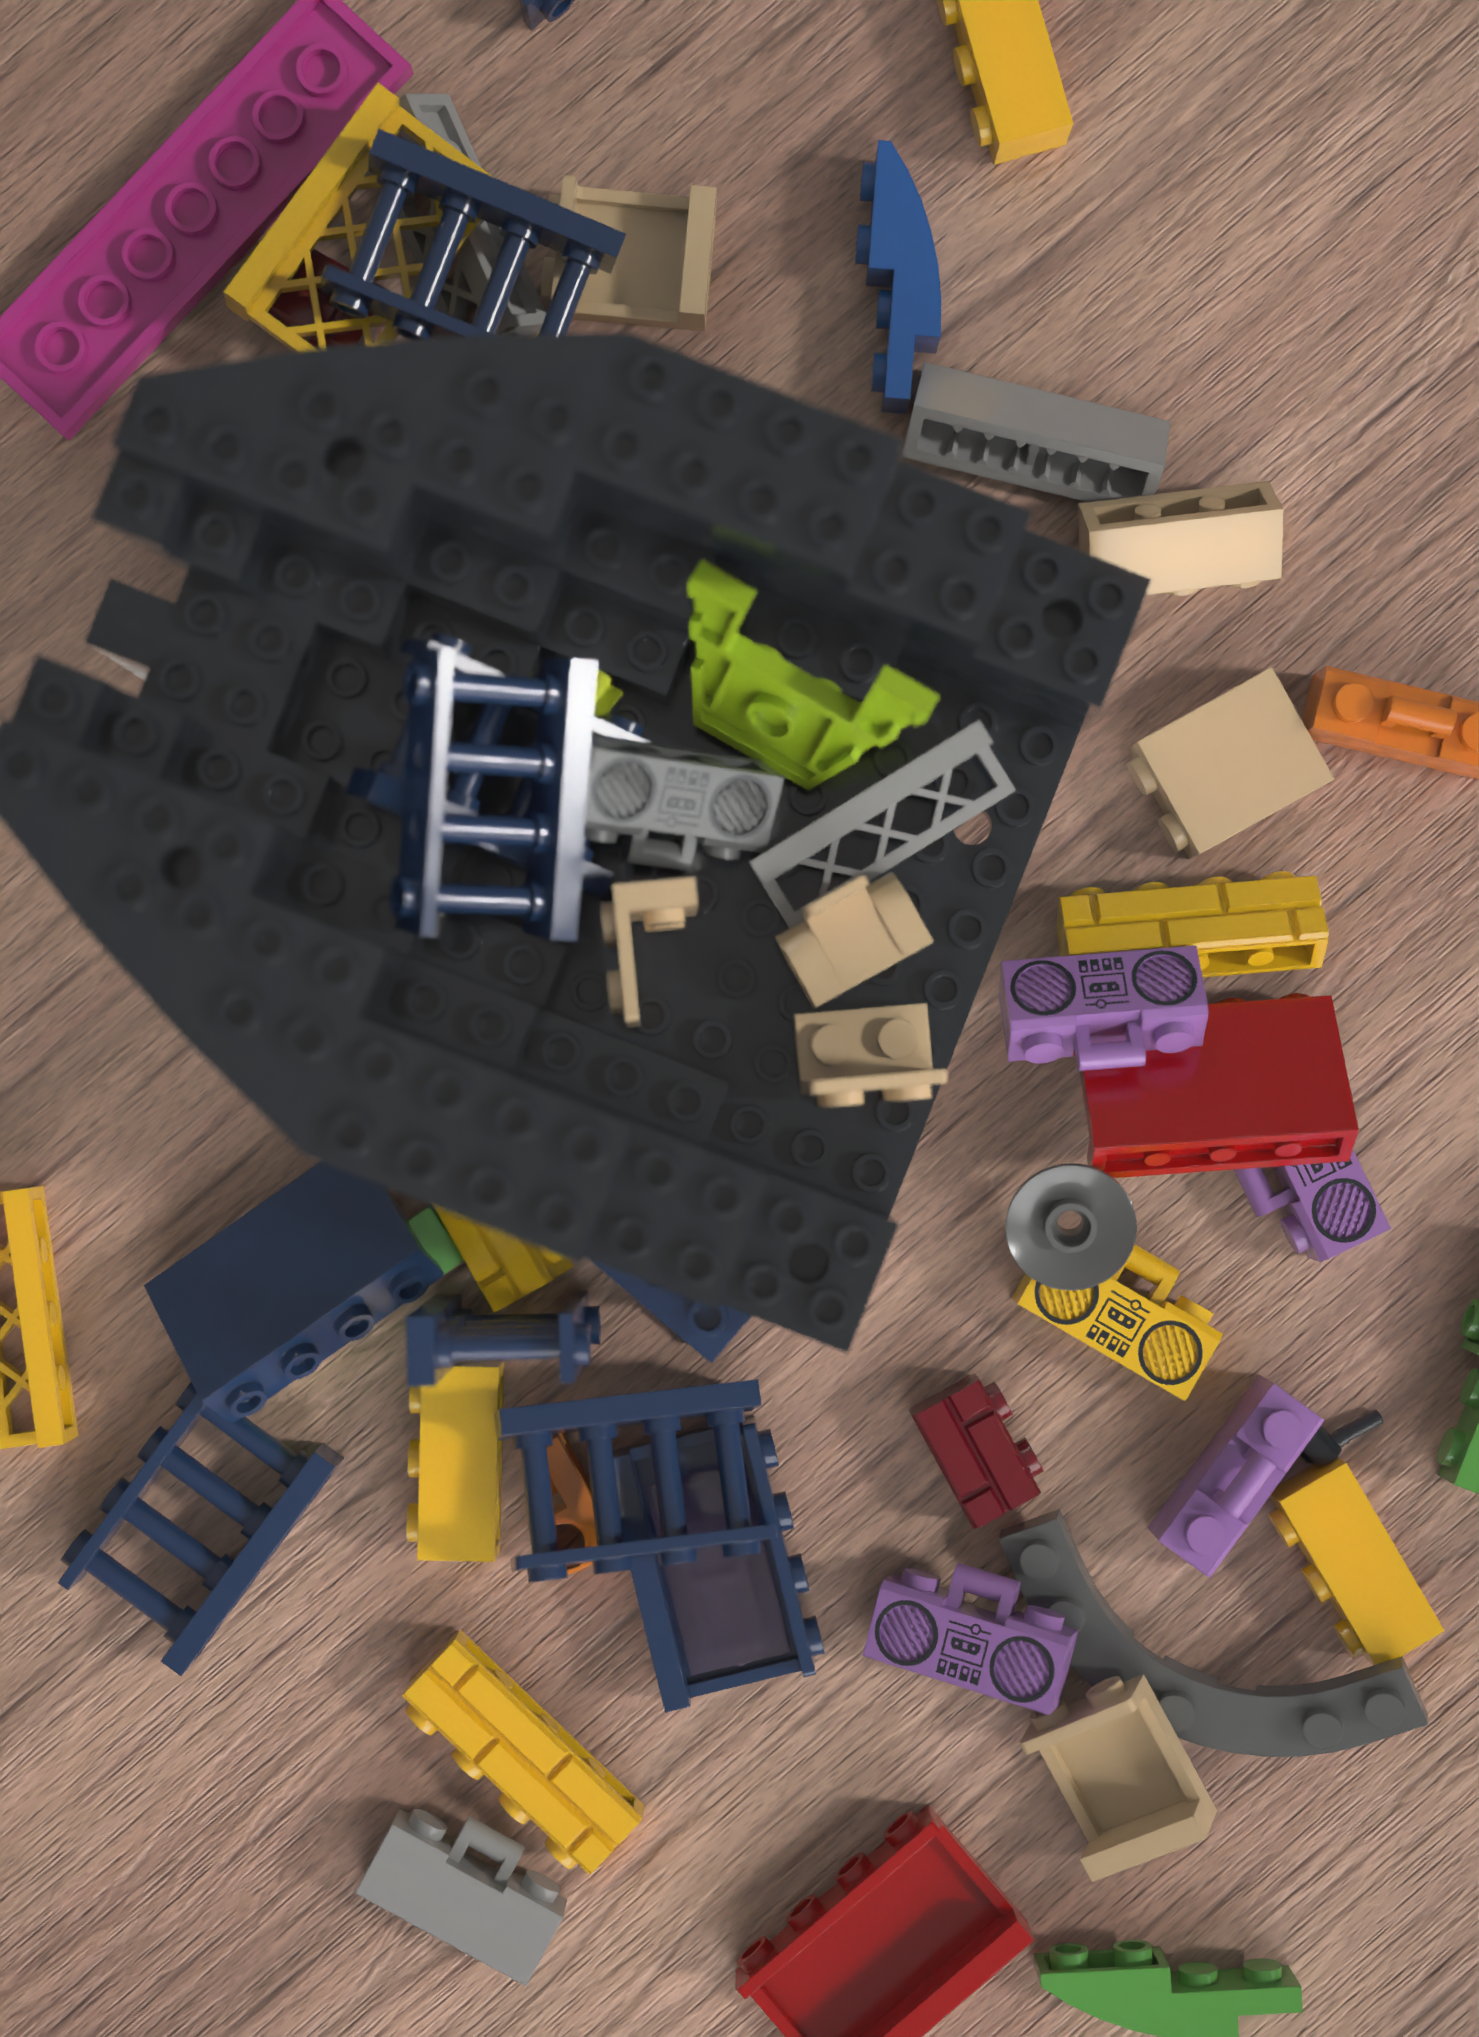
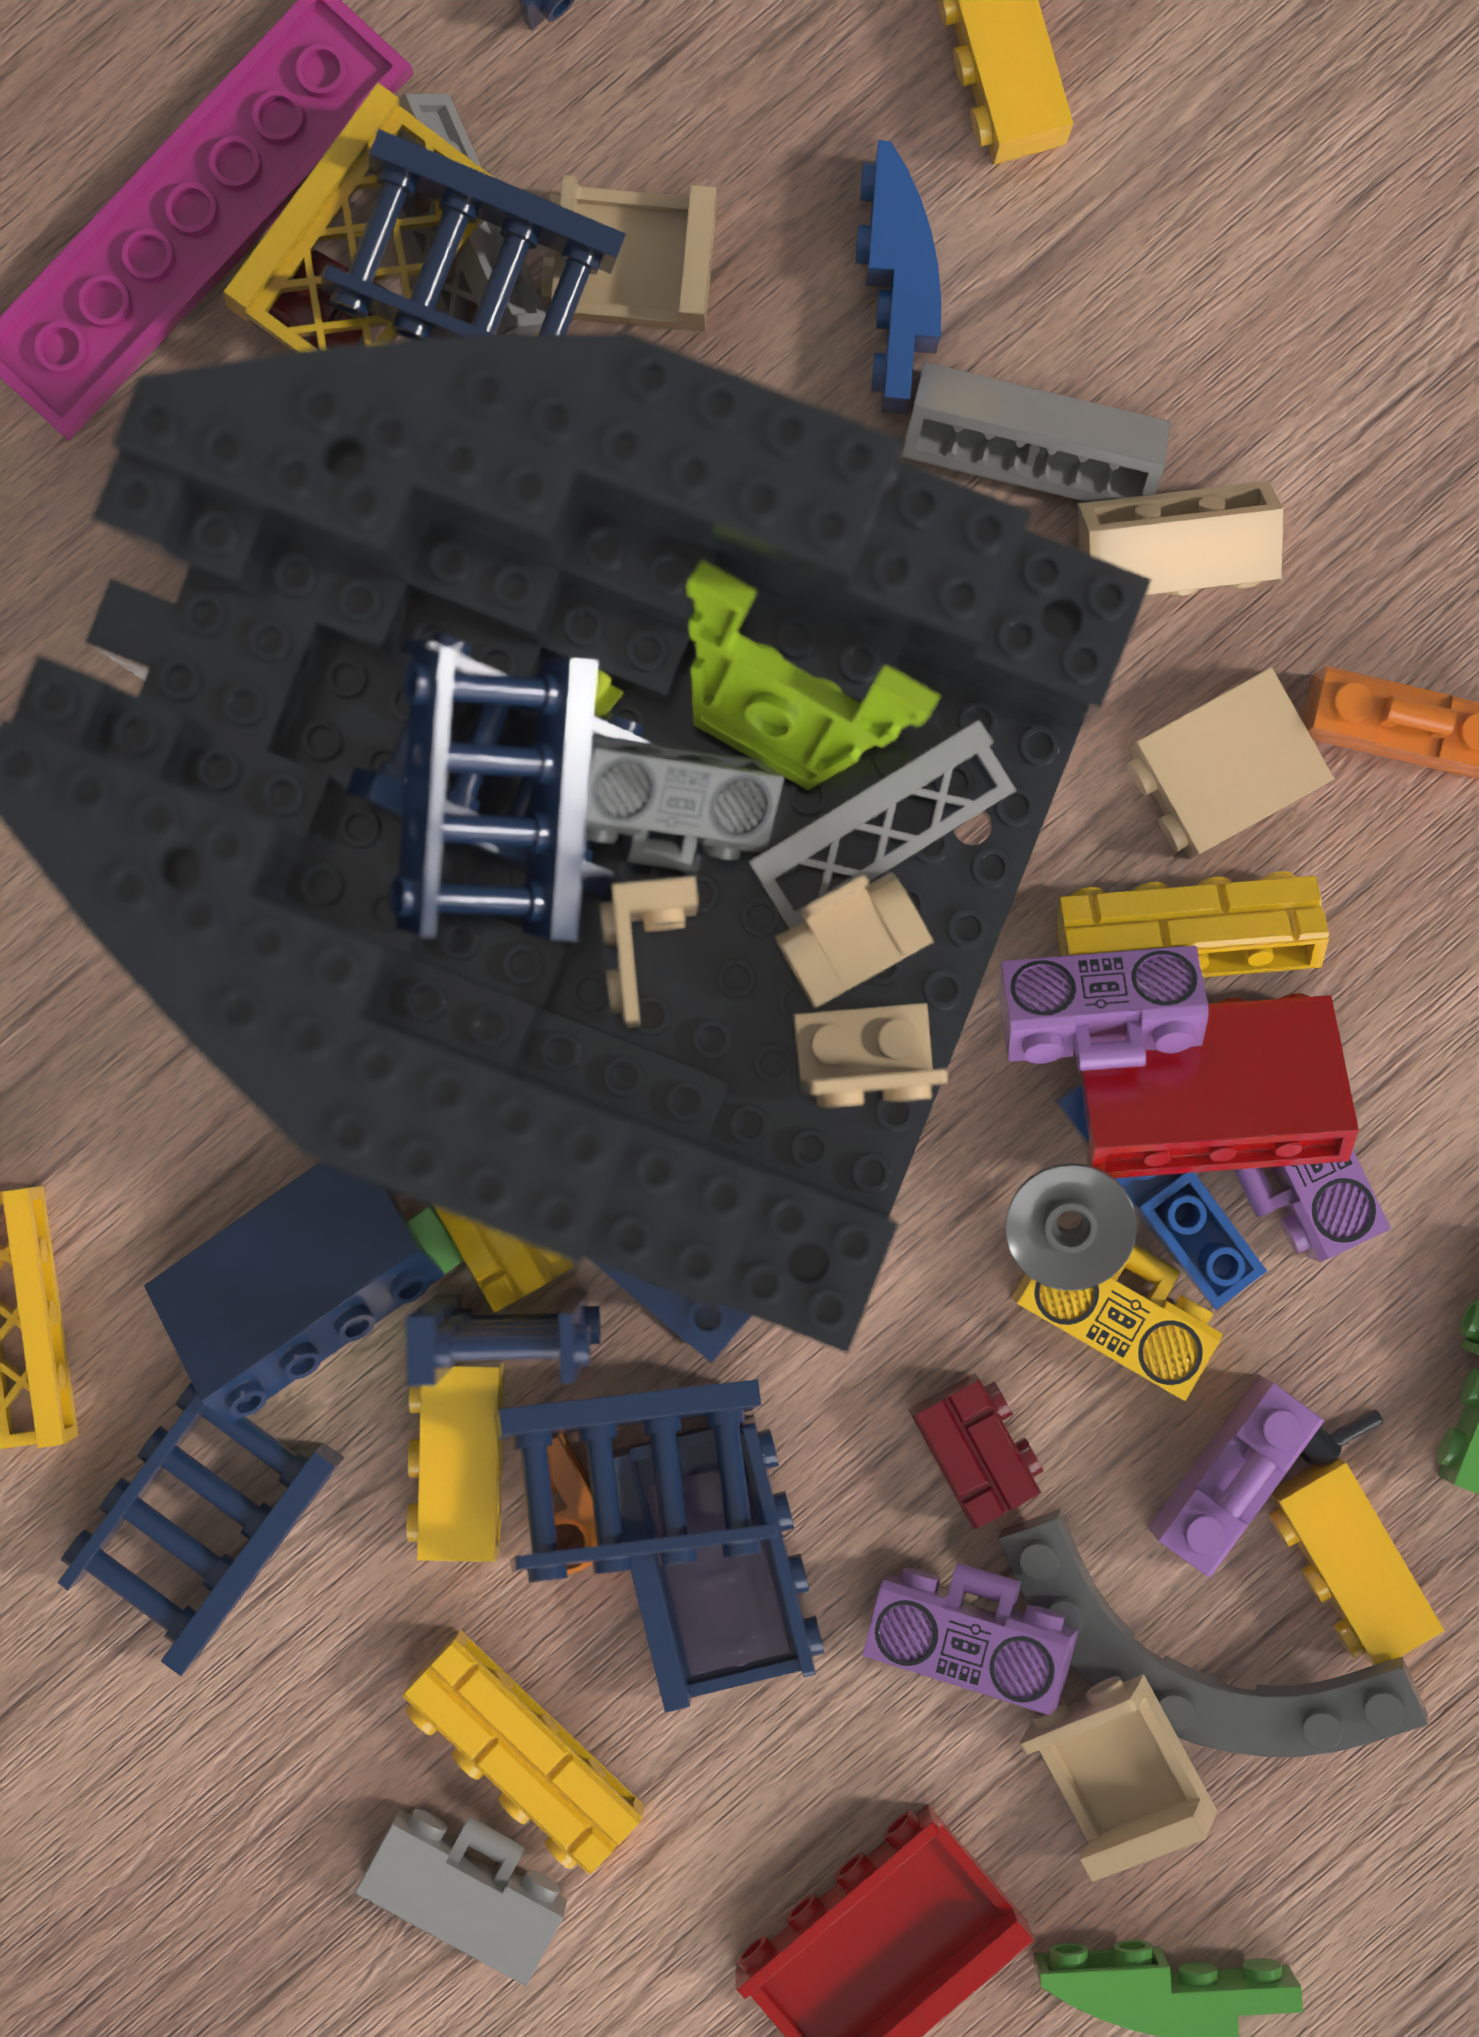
none -> blue slope [1055,1081,1267,1310]

